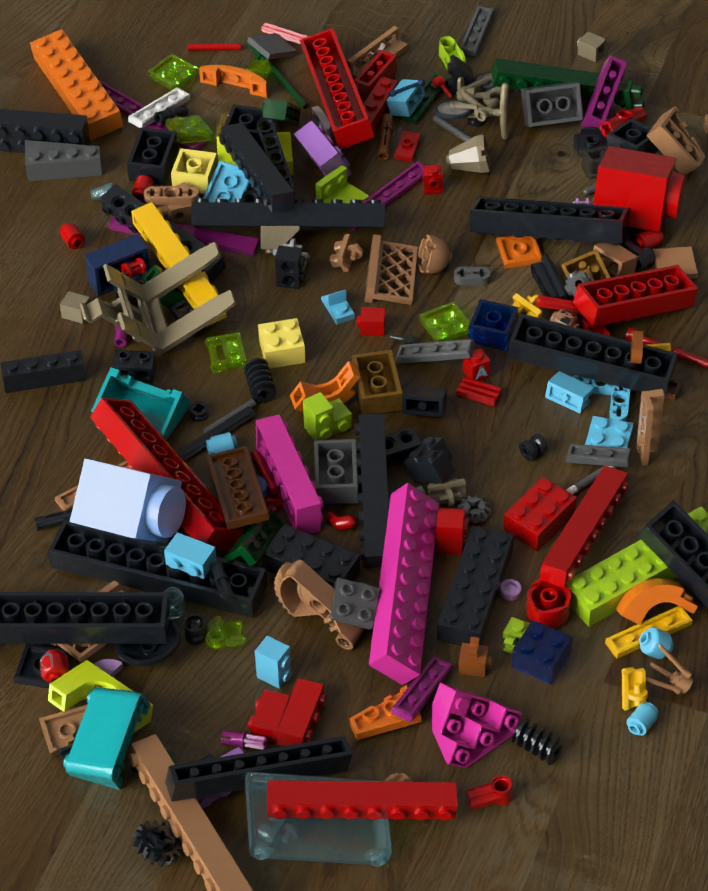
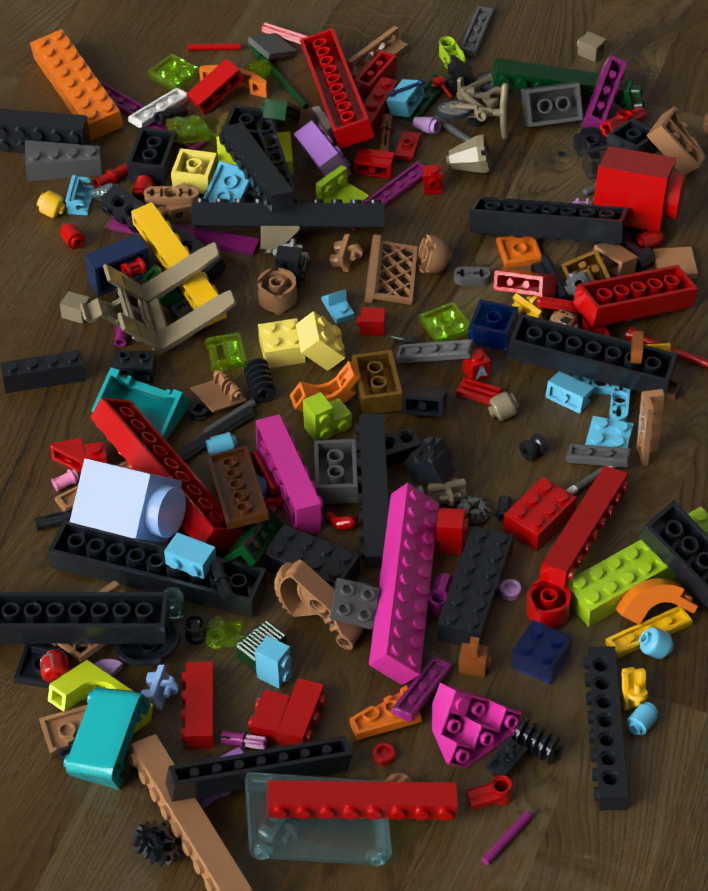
lime plate [503,617,532,654] -> none
medium nougat plant [646,644,693,695] -> none
none -> yellow head [37,190,66,218]
none -> red slope [50,438,86,473]
none -> bright pink pin [51,469,80,492]
none -> medium azure hinge [65,175,94,215]
none -> red brick [84,441,108,463]
none -> red pin [93,164,128,190]
none -> light blue hips [141,665,179,711]
none -> red brick [181,661,214,750]
none -> red brick [186,59,245,115]
none -> medium nougat hinge [191,370,247,413]
none -> dark green brick [236,620,287,672]
none -> medium nougat brick [257,268,297,315]
none -> light yellow brick [296,311,345,371]
none -> red brick [354,148,395,179]
none -> red tile [372,743,395,766]
none -> lavender cone [413,117,441,135]
none -> magenta piece [428,573,453,618]
none -> magenta bar [482,811,532,865]
none -> black hips [485,736,528,777]
none -> dark tan head [488,391,519,422]
none -> red brick [494,269,557,296]
none -> black pin [495,495,512,523]
none -> black brick [583,646,628,811]

